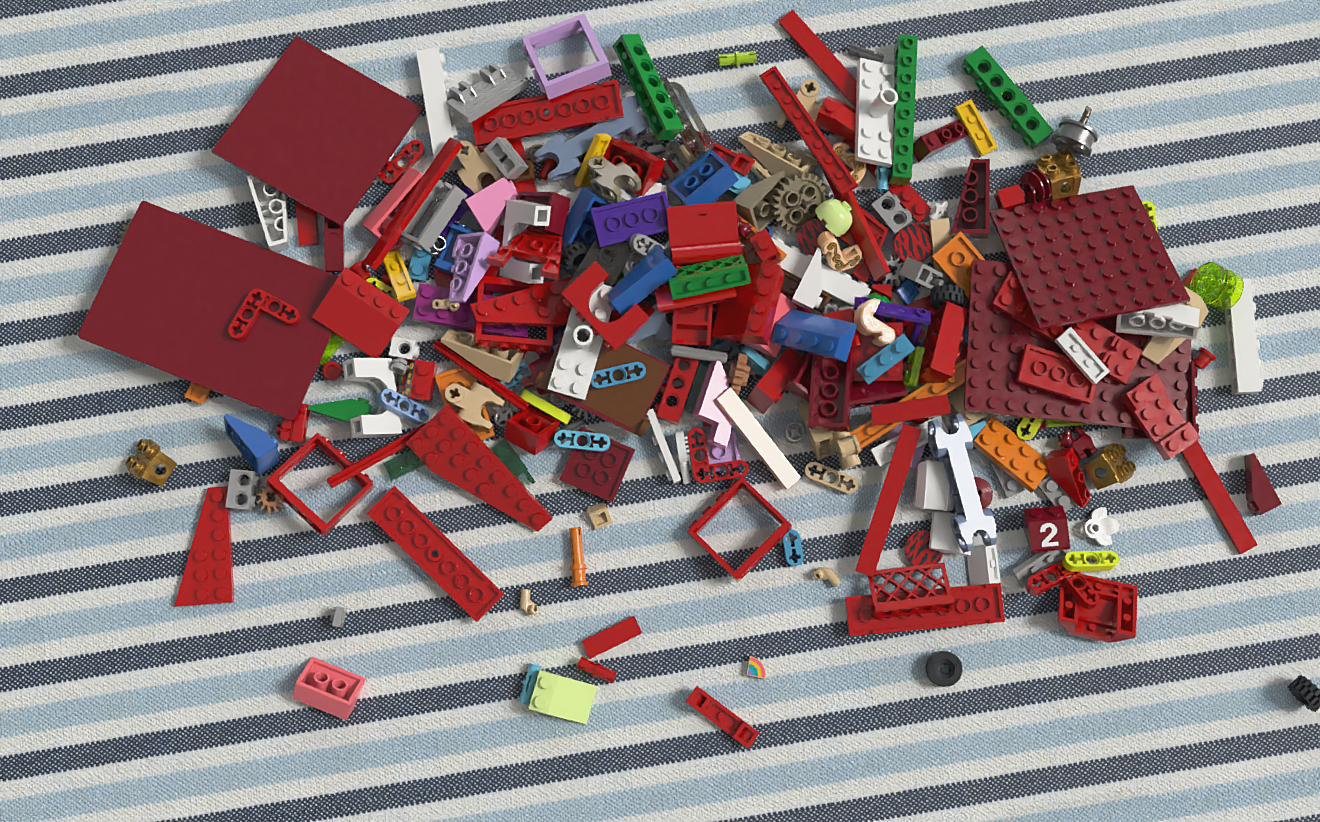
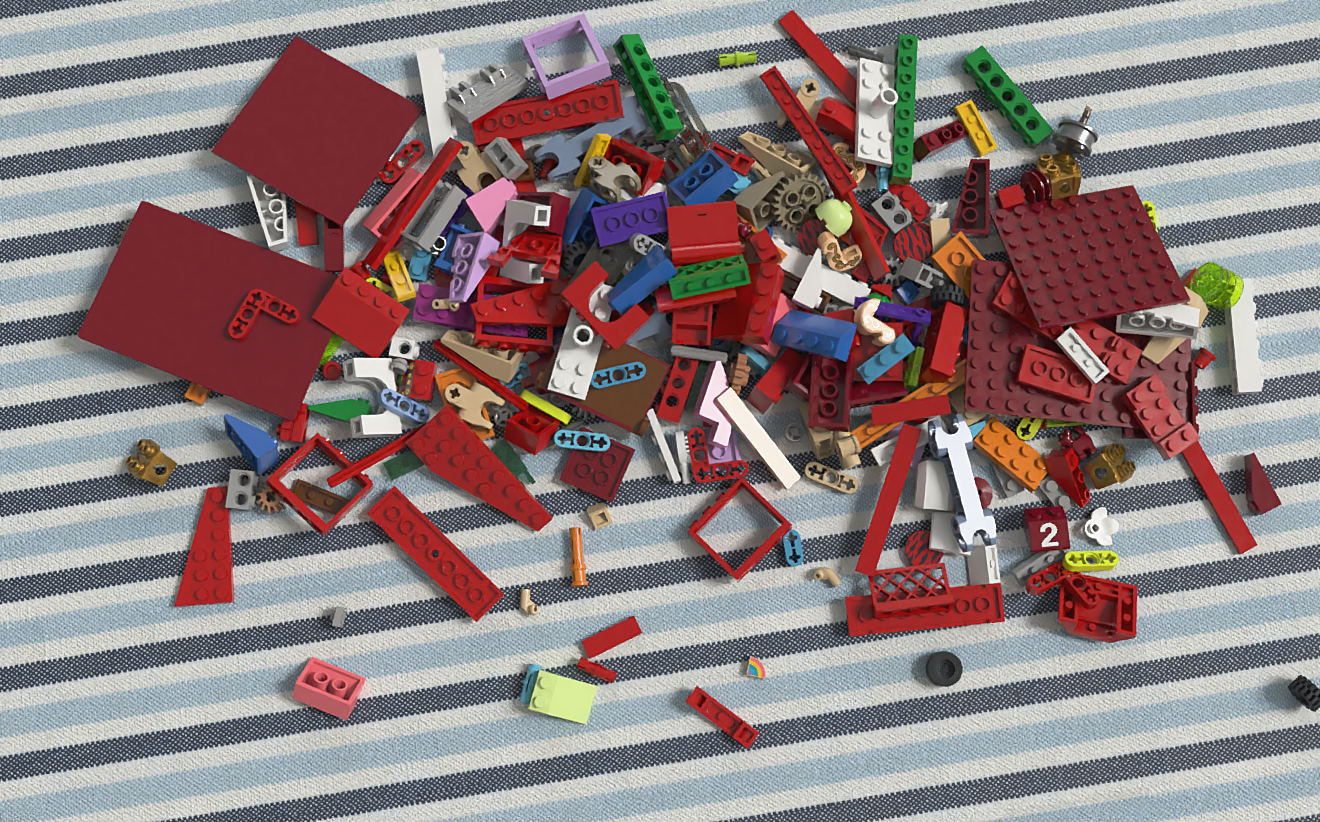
none -> reddish brown tile [292,479,351,518]

